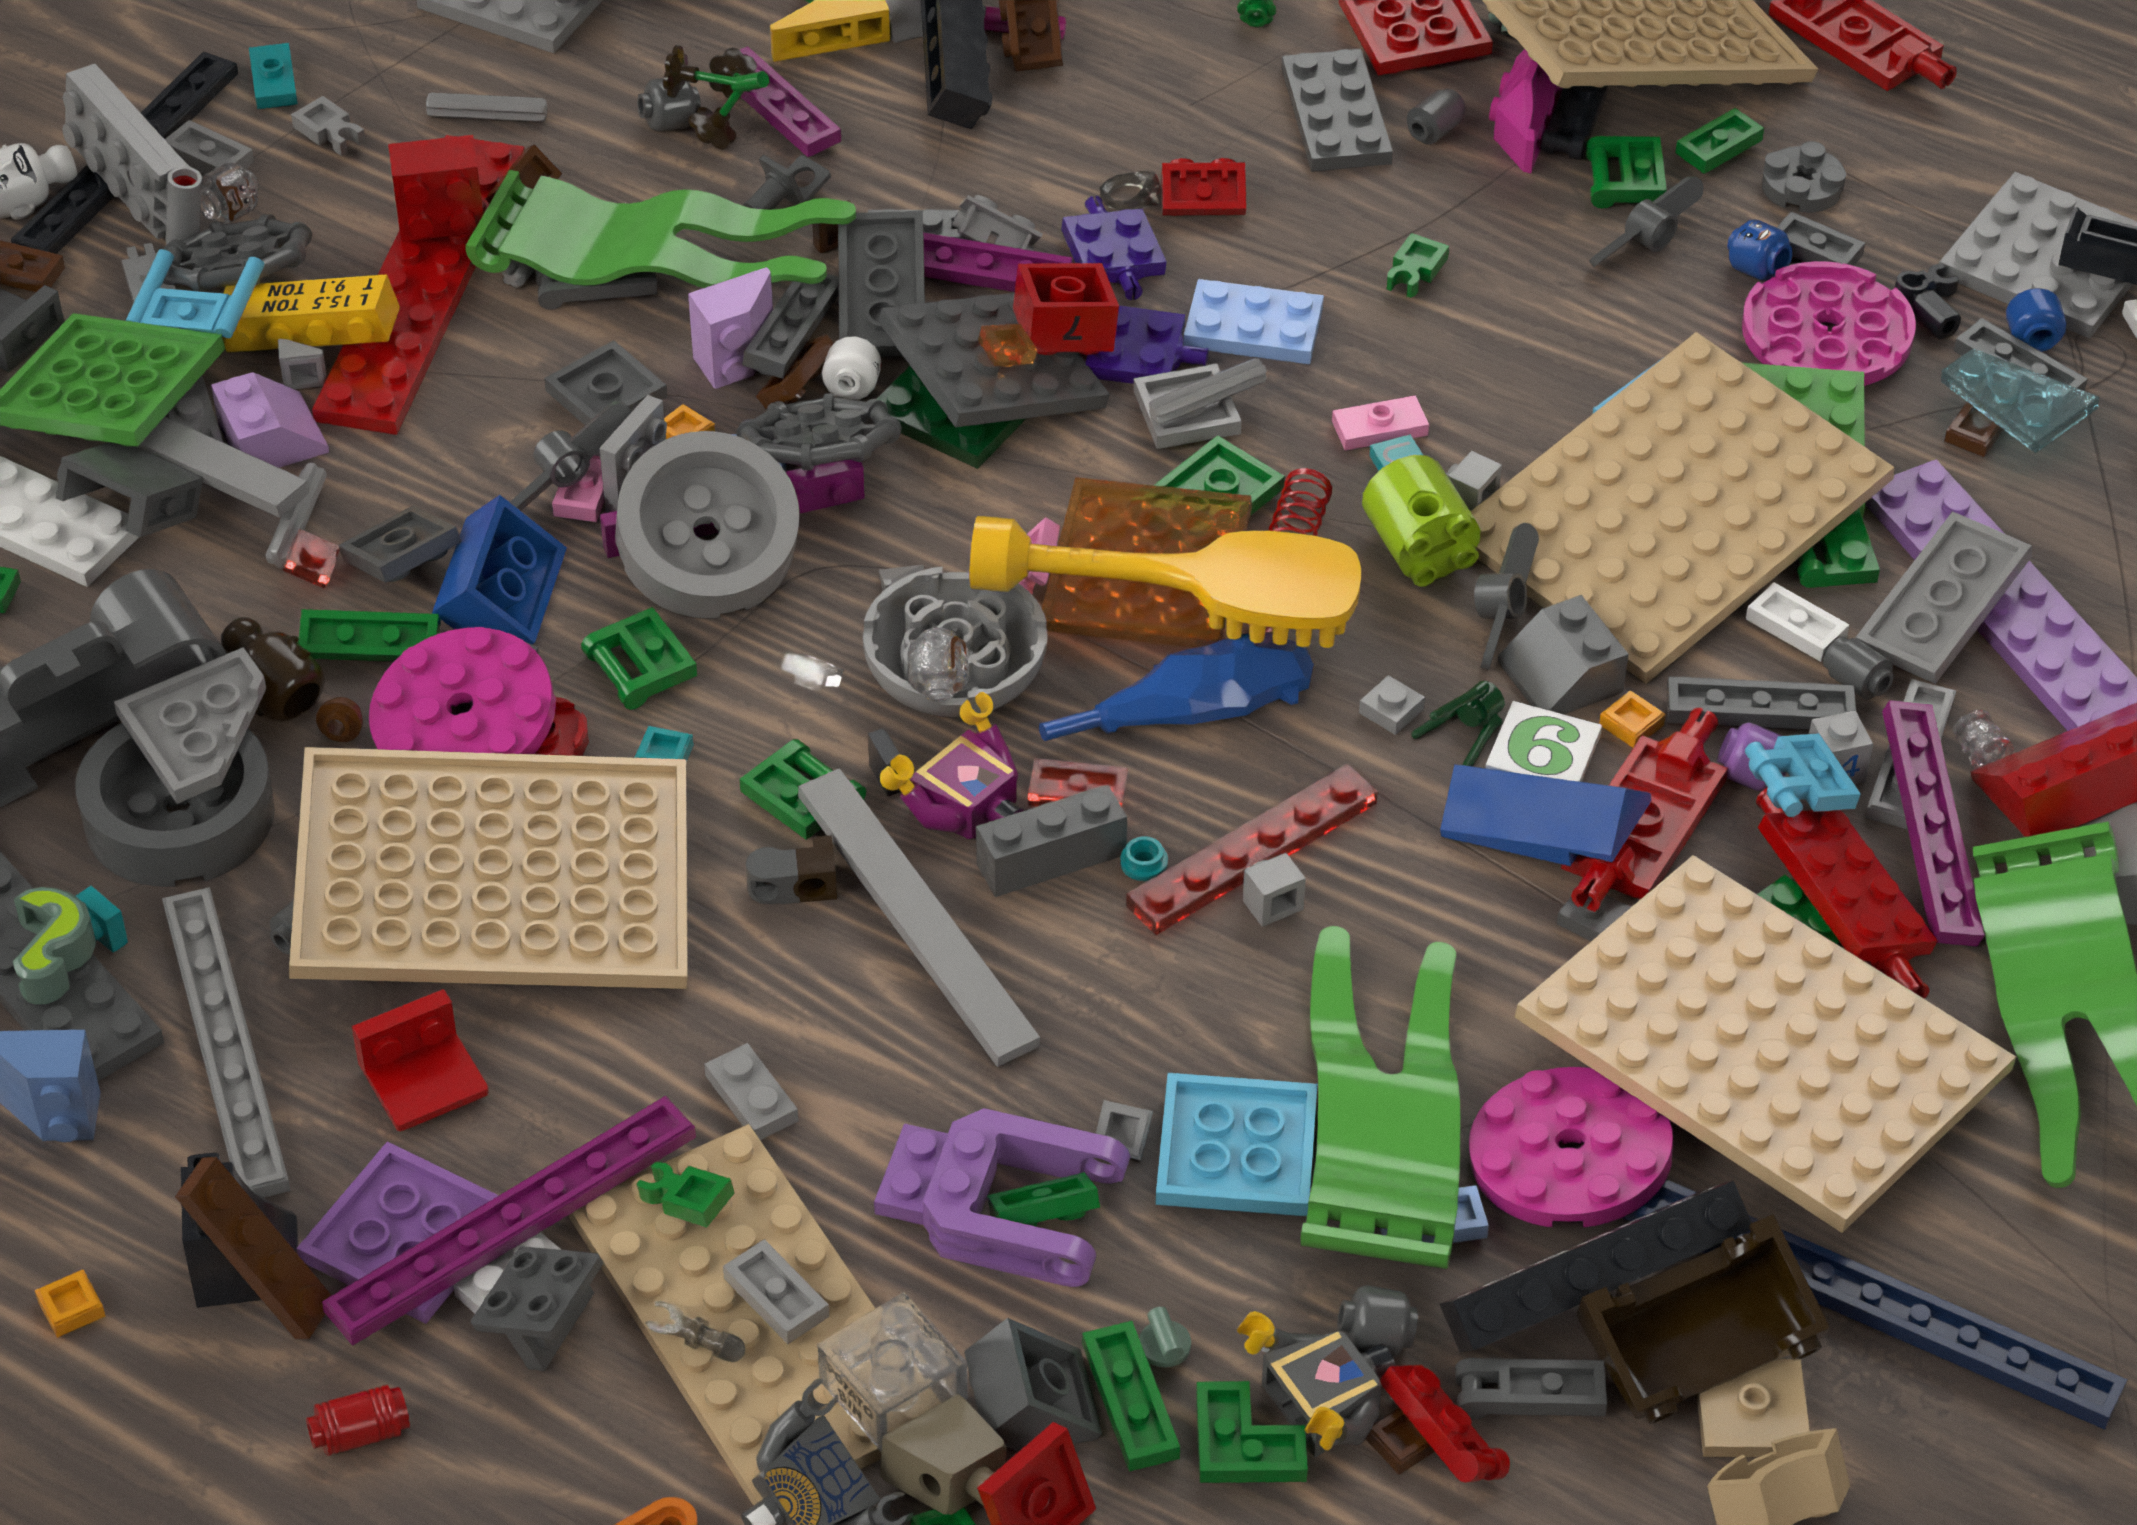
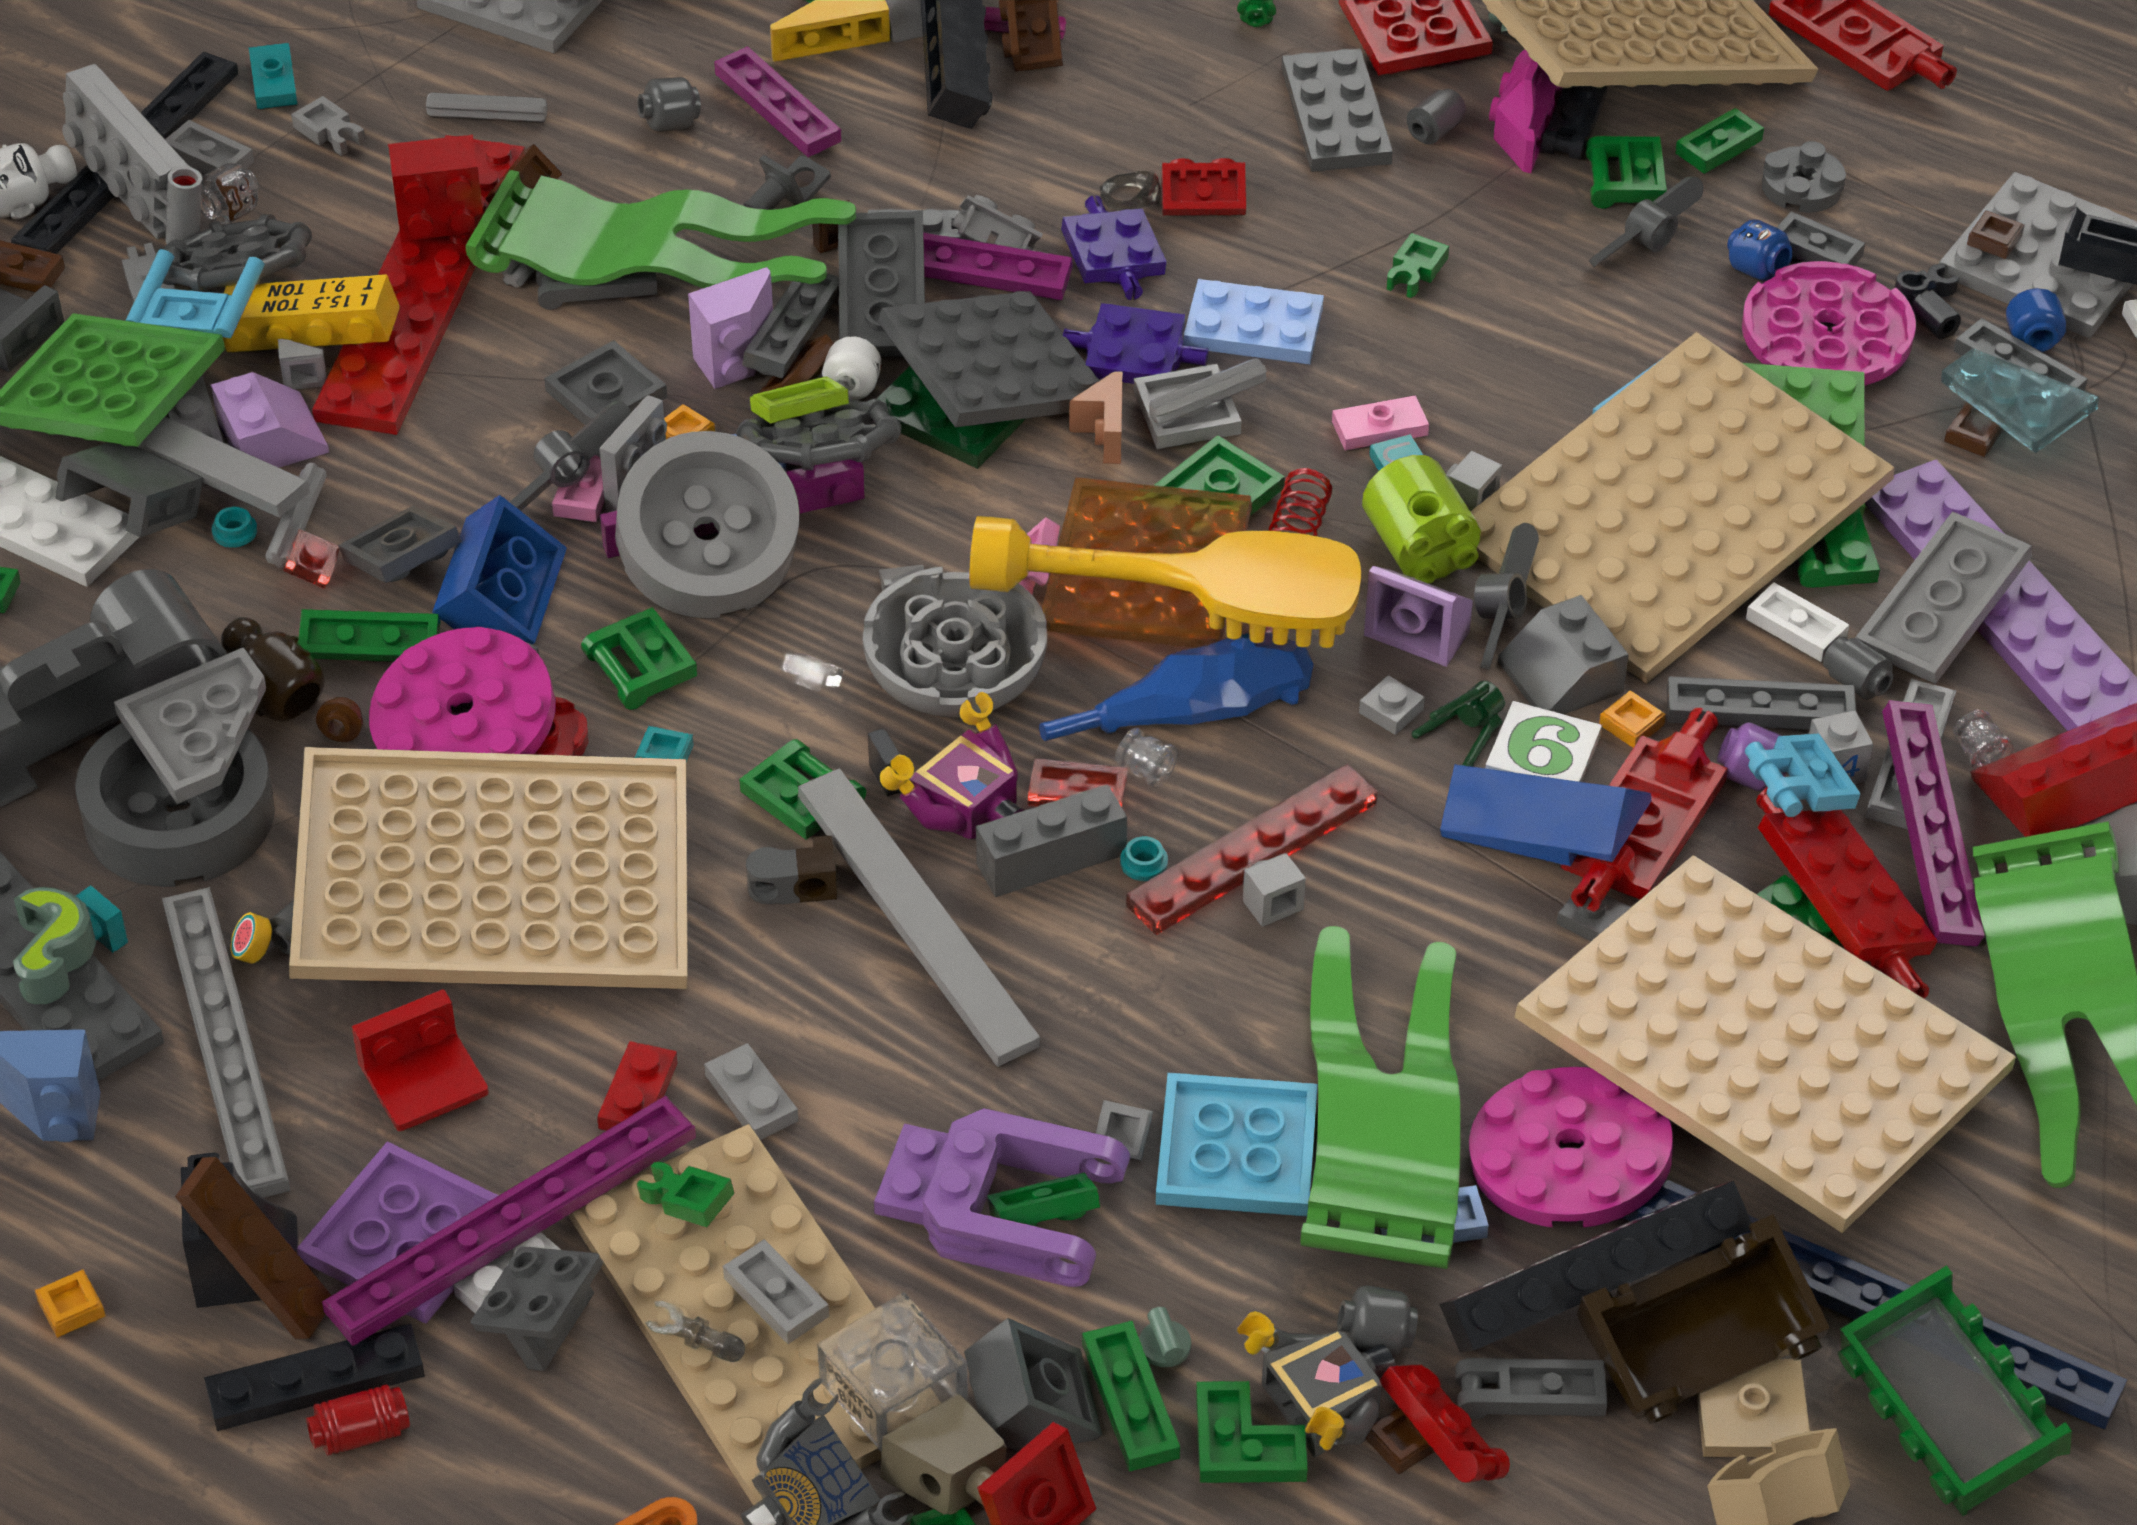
dark brown plant [663,45,769,150] -> none
clear head [908,628,969,701] -> none
clear orange plate [978,324,1037,367] -> none
red brick [1013,263,1119,355] -> none
none -> black plate [204,1324,425,1431]
none -> teal plate [212,507,257,548]
none -> tile [230,912,272,964]
none -> red plate [597,1041,678,1131]
none -> lime tile [750,376,849,423]
none -> nougat slope [1069,372,1123,464]
none -> clear bush [1115,728,1178,788]
none -> lavender slope [1364,566,1473,667]
none -> window [1838,1265,2072,1516]
none -> reddish brown tile [1967,210,2025,259]

